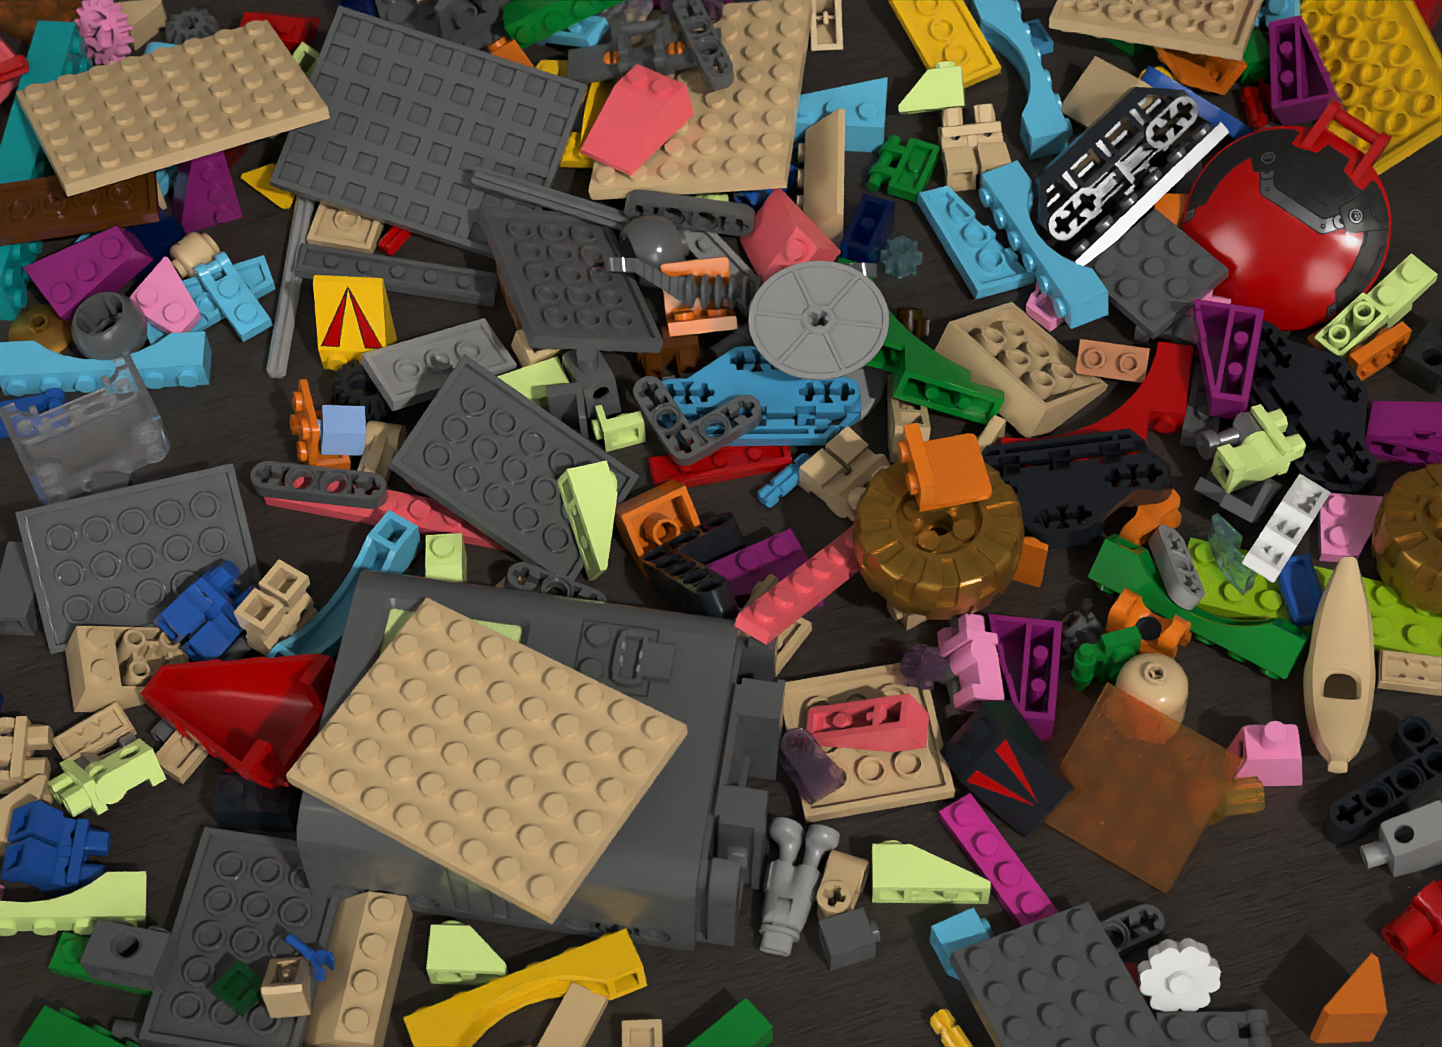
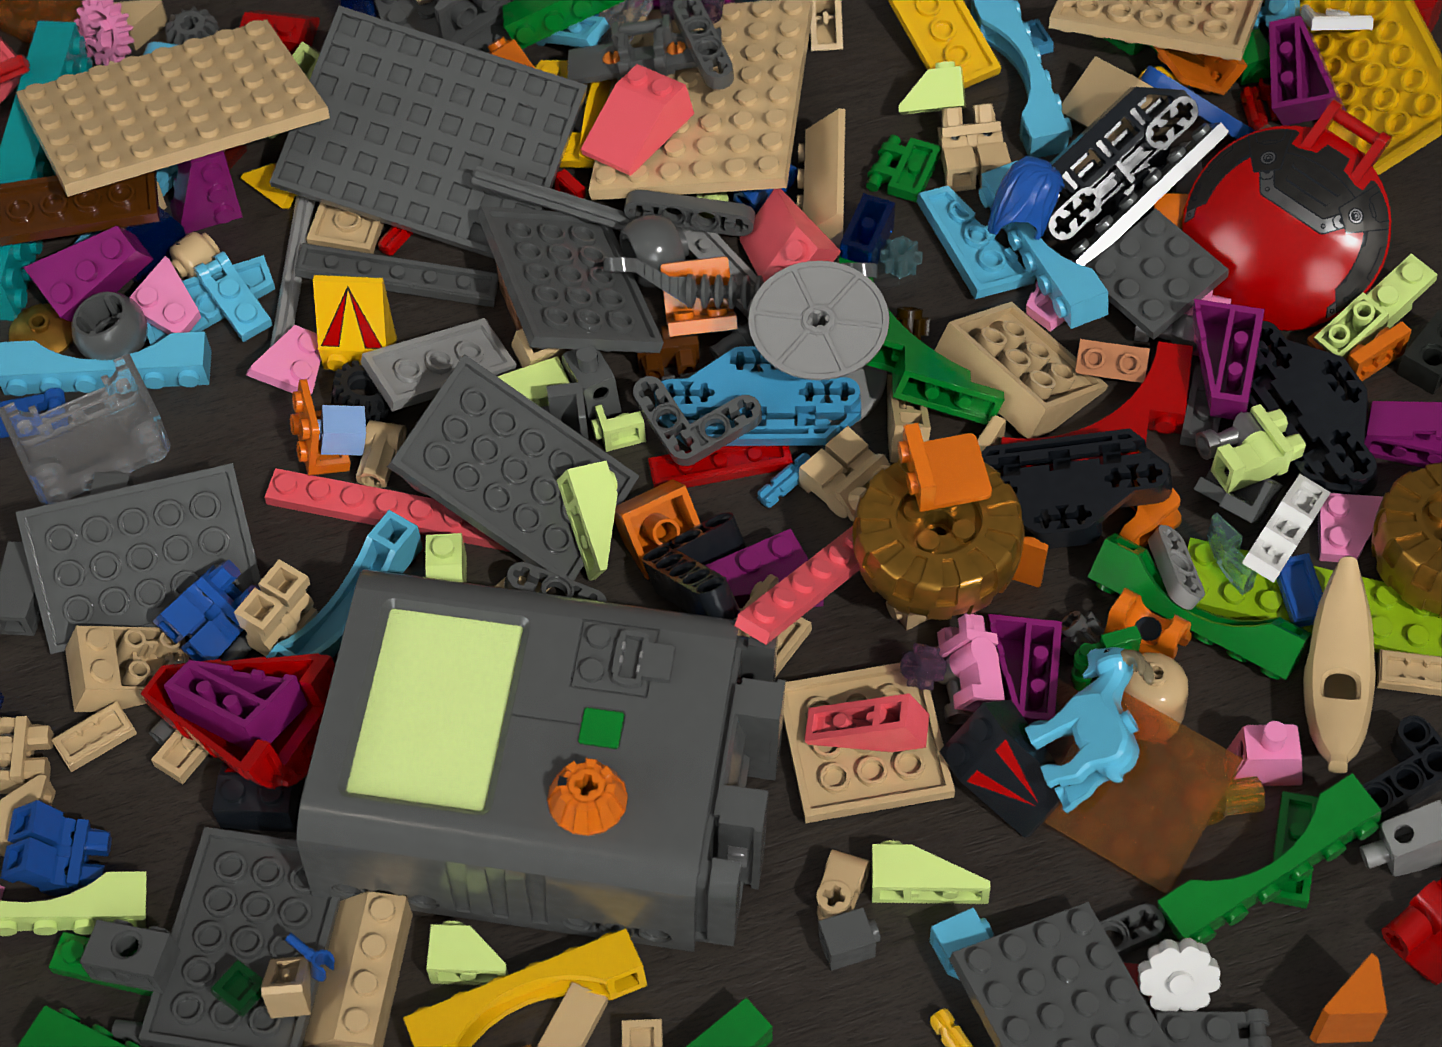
yellowish green hips [47,732,166,817] -> none
dark grey beam [250,461,388,509] -> none
tan plate [286,598,688,924] -> none
light grey piece [759,817,840,957] -> none
clear purple piece [780,728,844,805] -> none
medium azure wedge [793,77,888,153] -> none
dark pink plate [938,793,1059,928] -> none
none -> magenta wedge [164,660,308,751]
none -> bright pink wing [246,325,321,395]
none -> red tile [555,169,586,199]
none -> blue hair [987,155,1065,240]
none -> medium azure animal [1025,647,1154,813]
none -> green arch [1157,773,1381,944]
none -> green plate [1270,791,1319,909]
none -> white tile [1301,4,1374,30]

